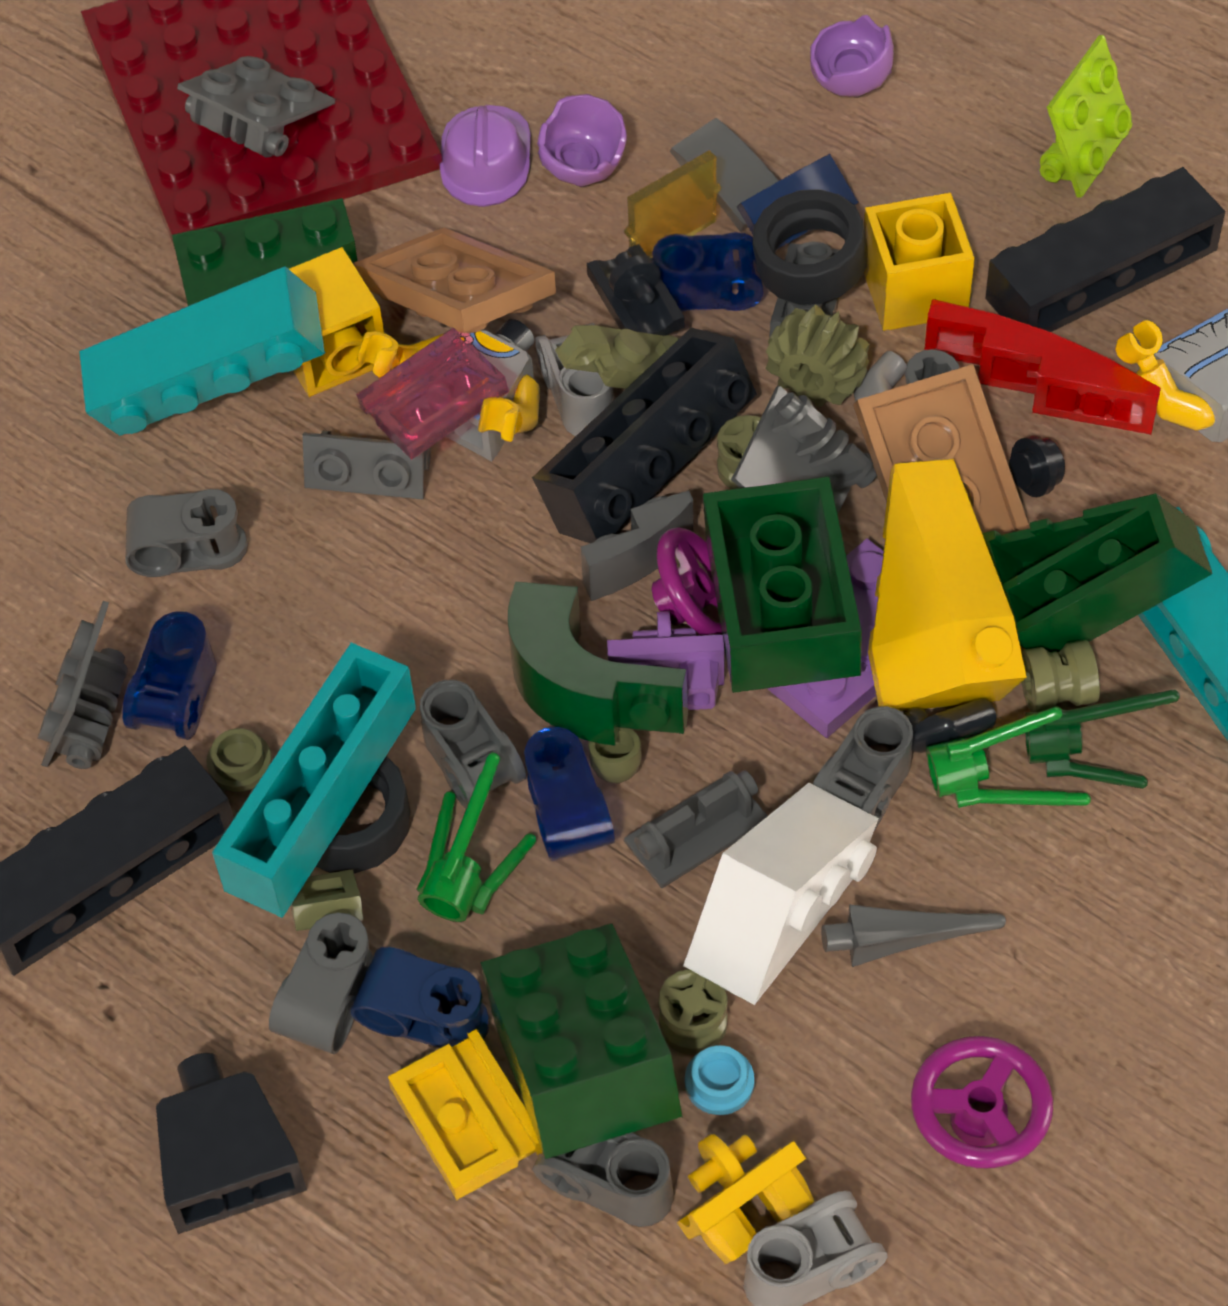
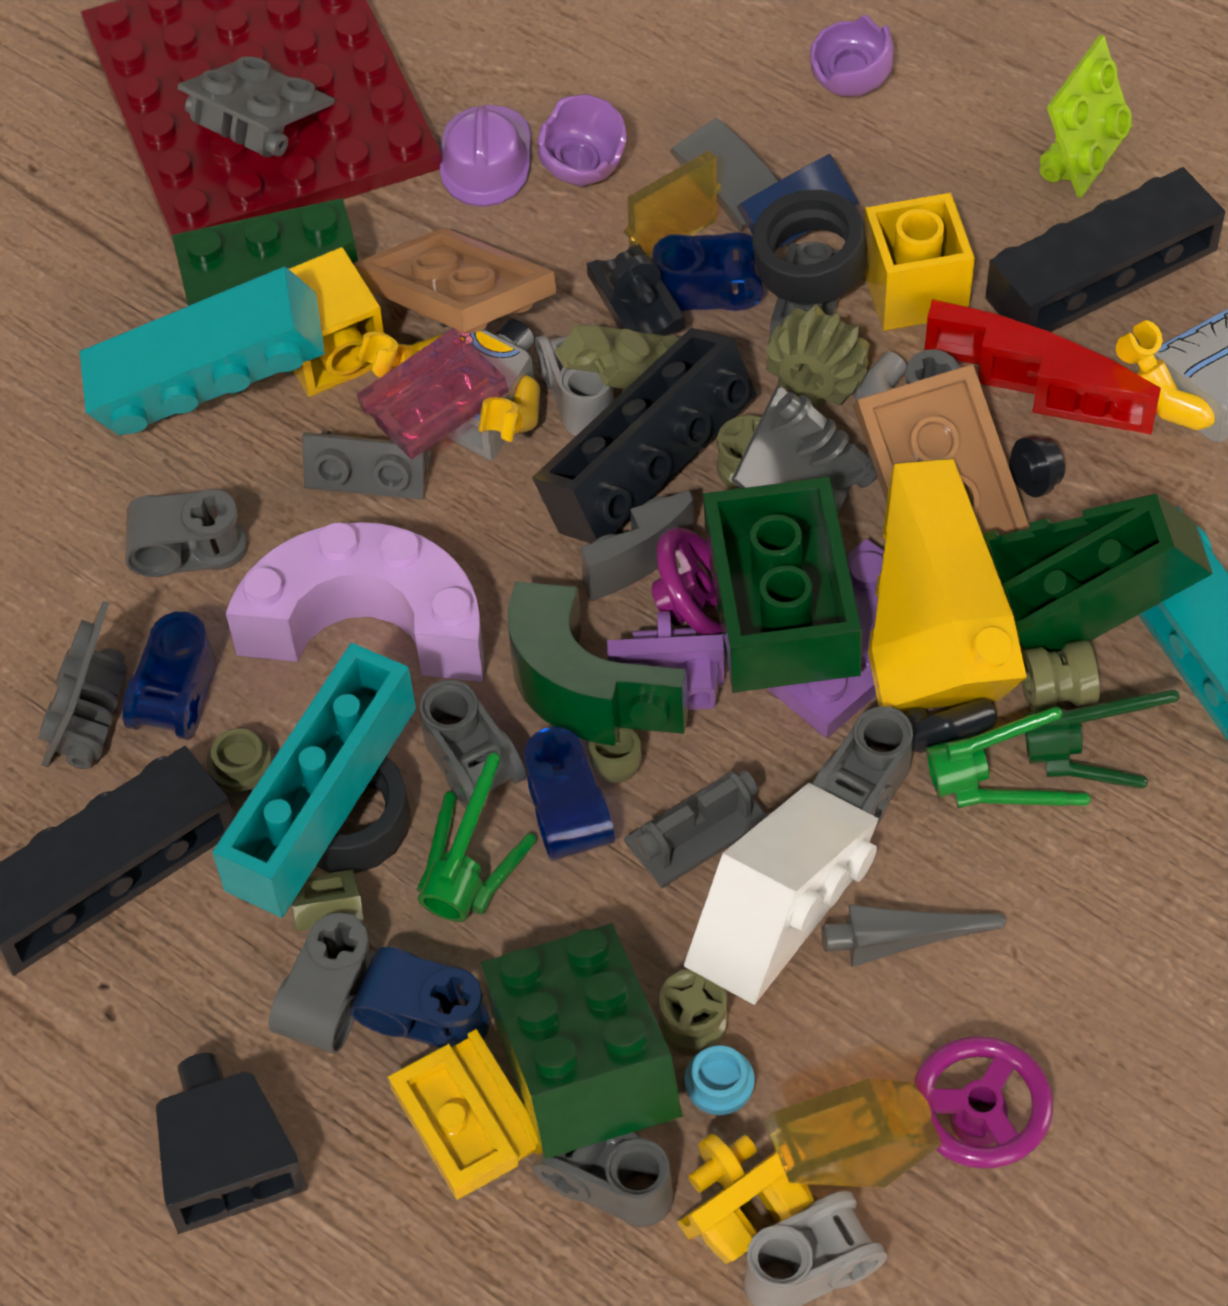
none -> lavender brick [226,522,485,682]
none -> clear yellow slope [764,1078,942,1188]

